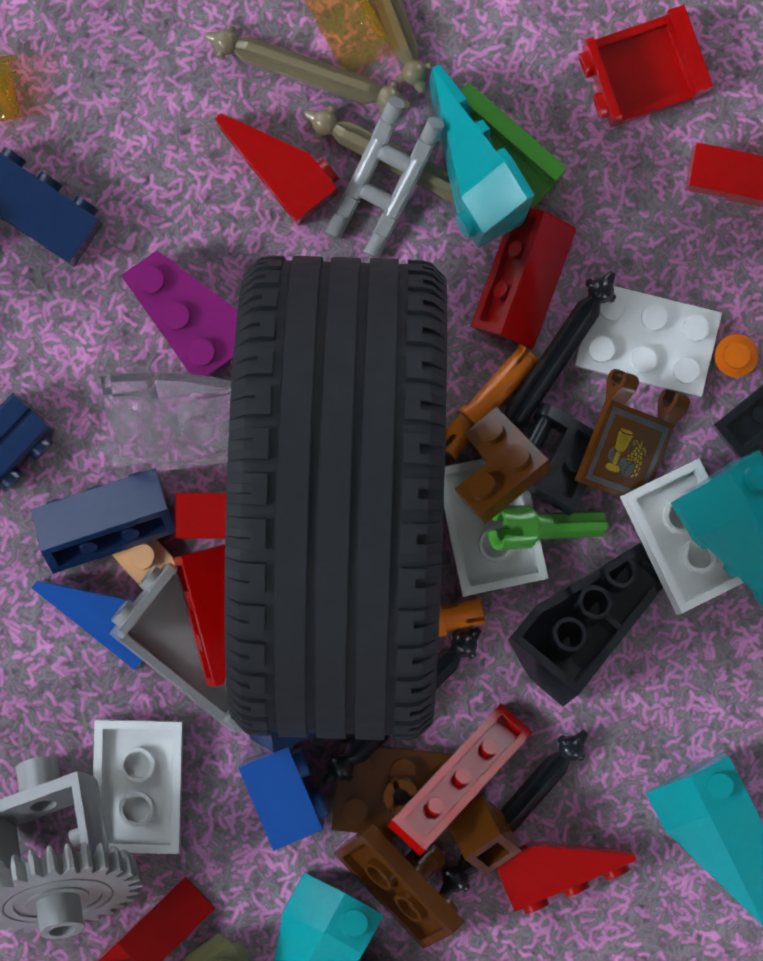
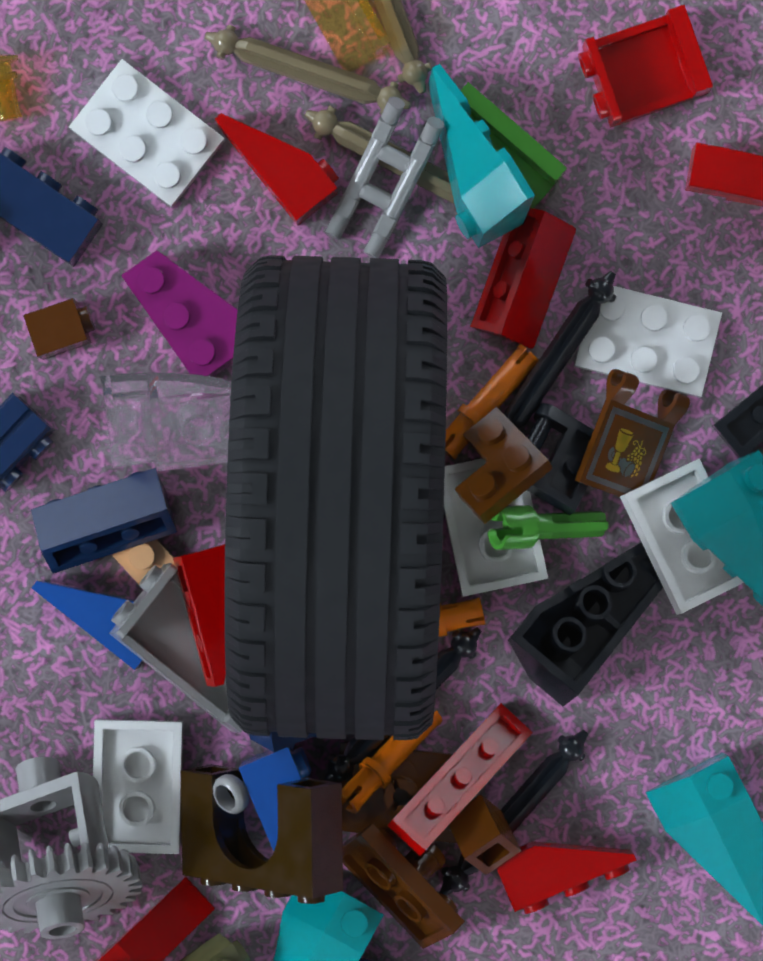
red brick [175,493,226,539] -> none
orange plate [714,334,758,378] -> none
none -> reddish brown brick [23,298,95,360]
none -> white plate [69,59,225,208]
none -> dark brown arch [180,764,343,904]
none -> light grey piece [213,774,249,814]
none -> orange pin [342,710,443,814]

